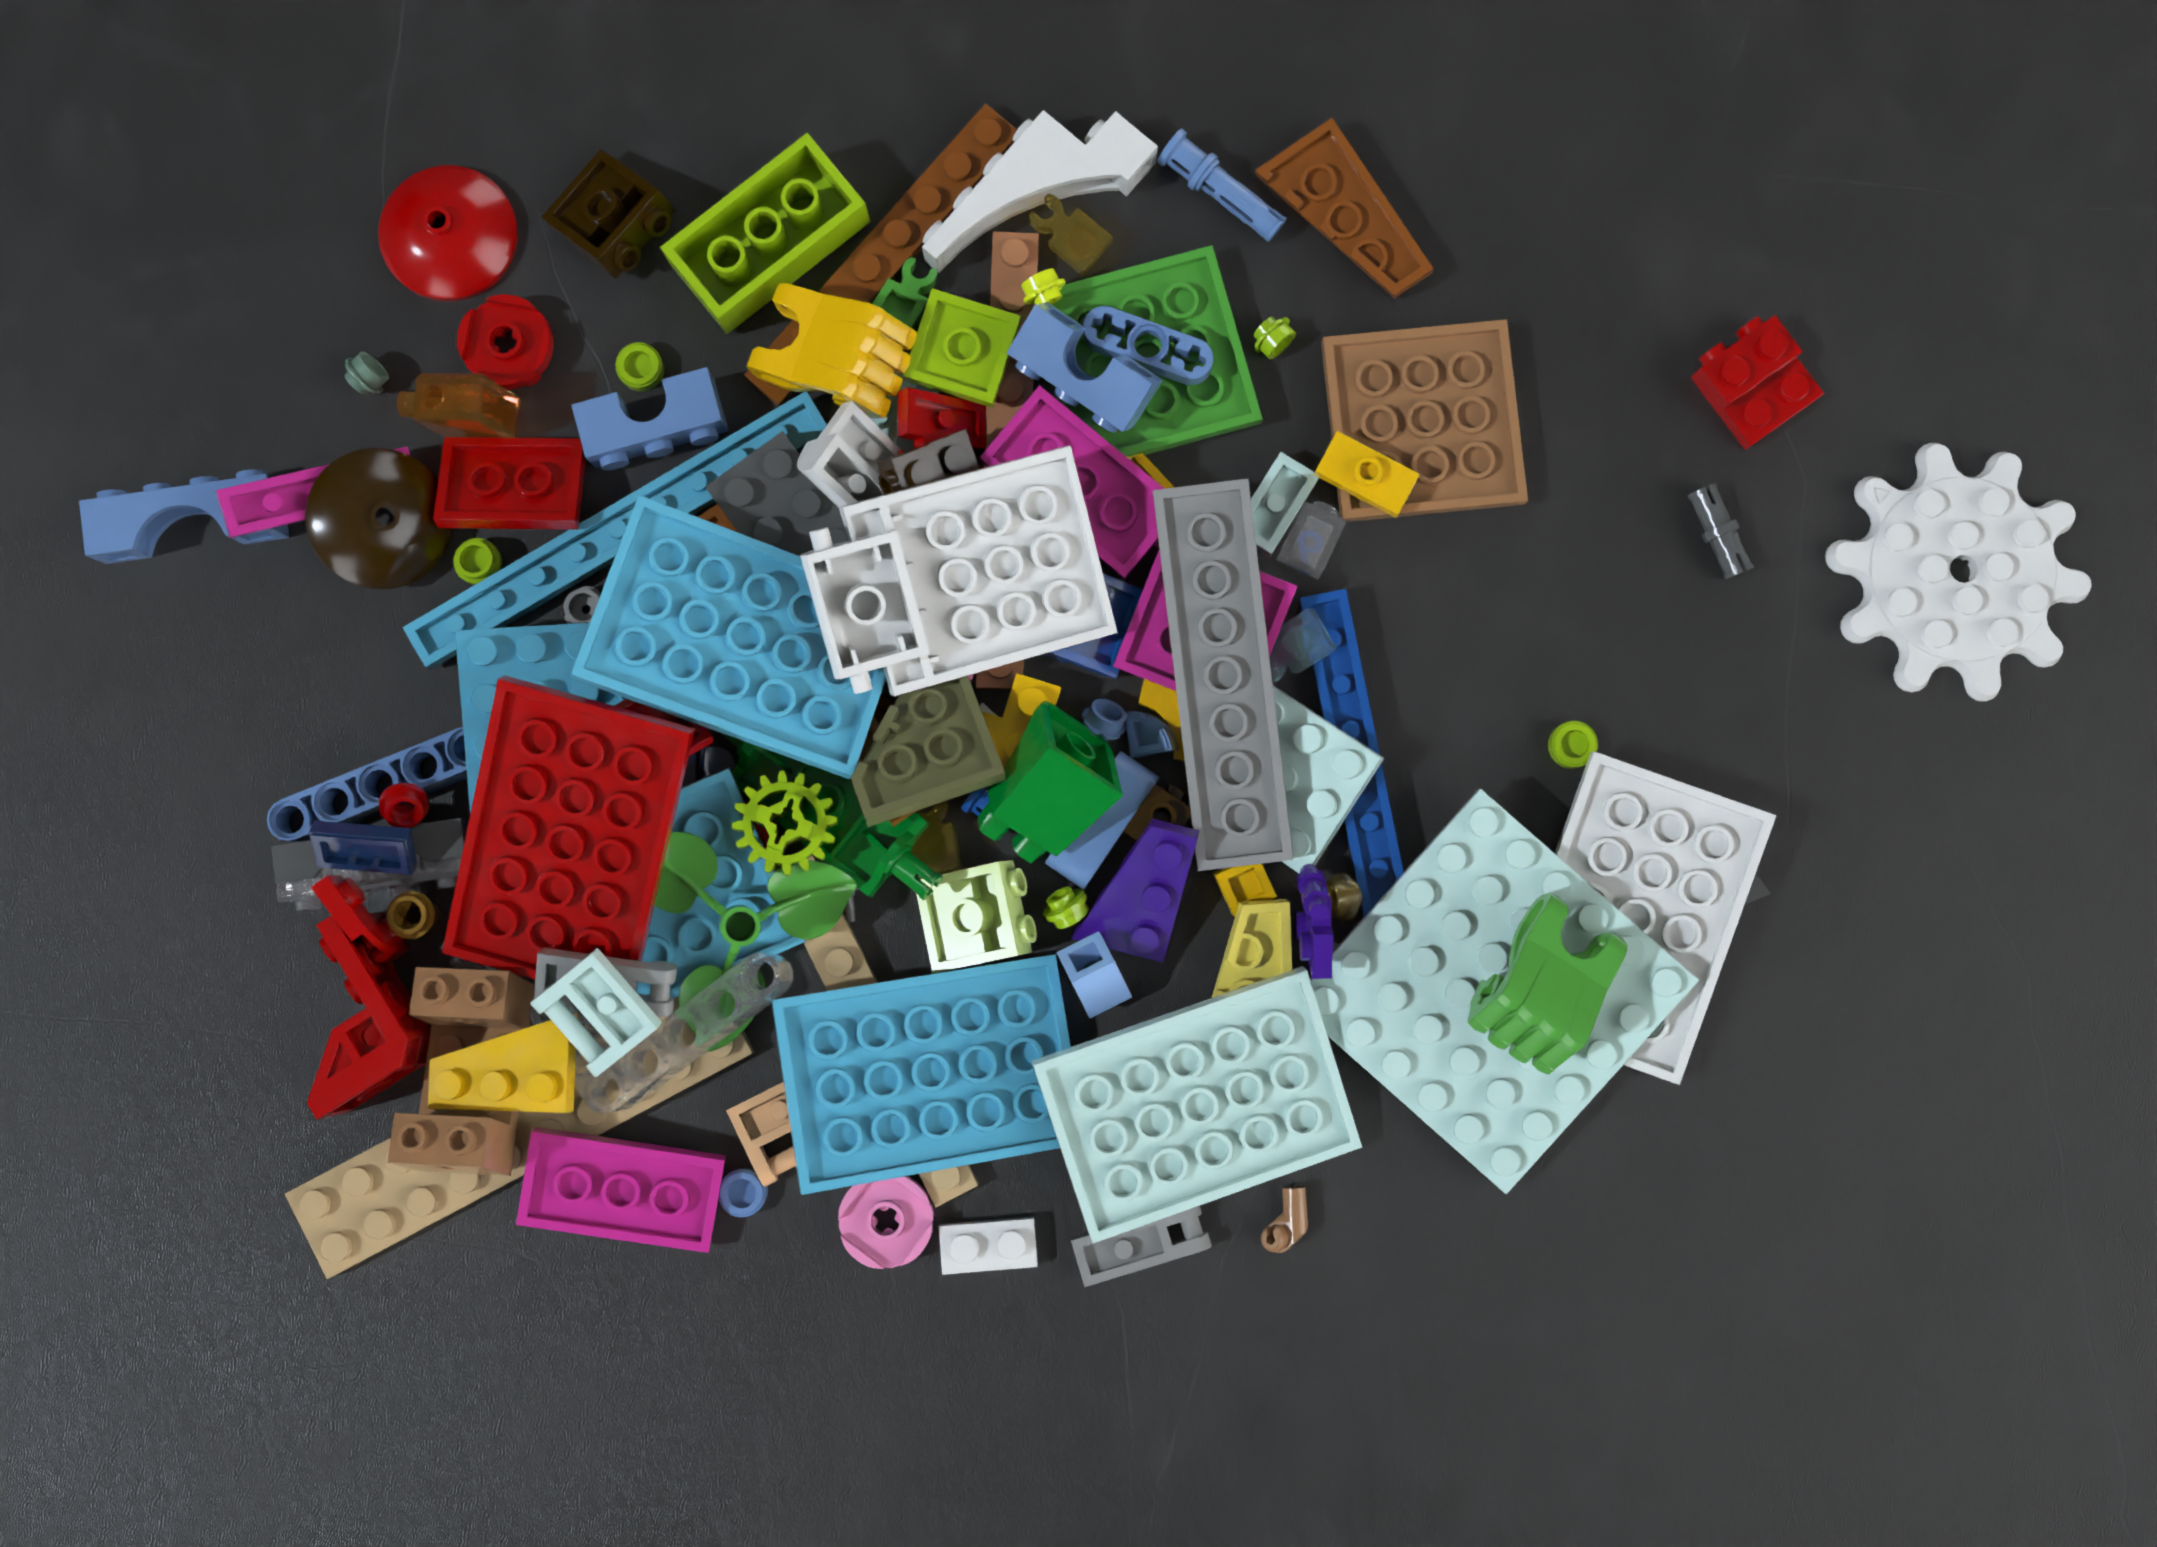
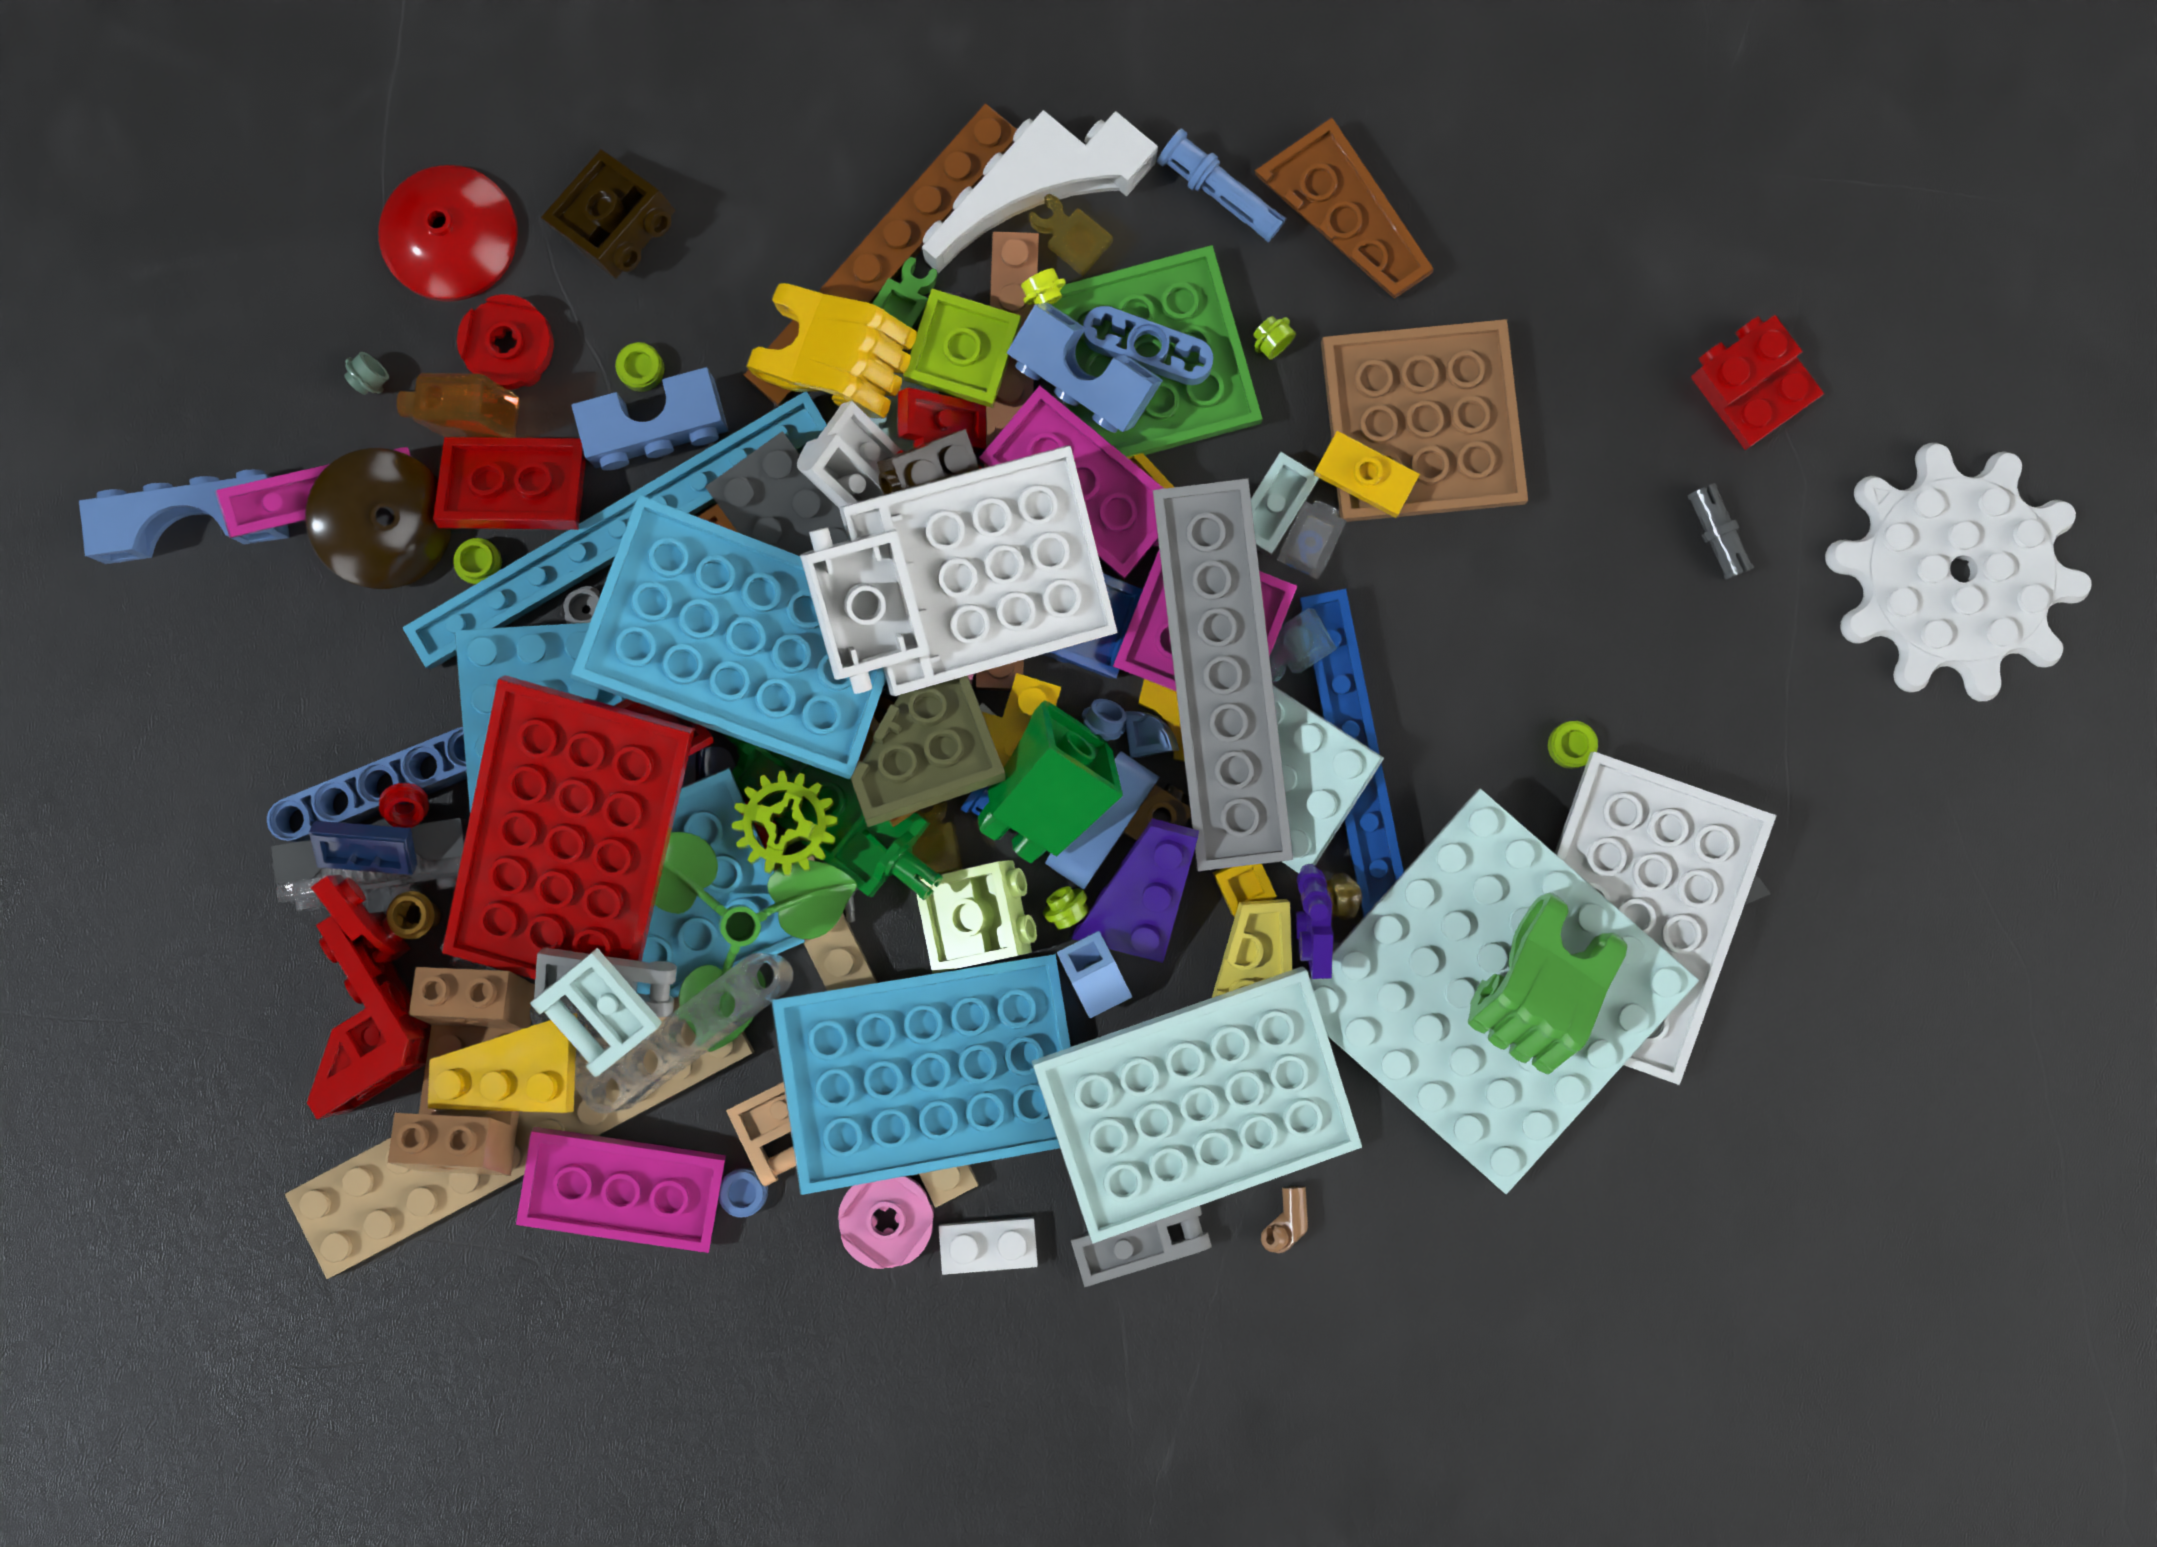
lime brick [660,133,871,334] -> none

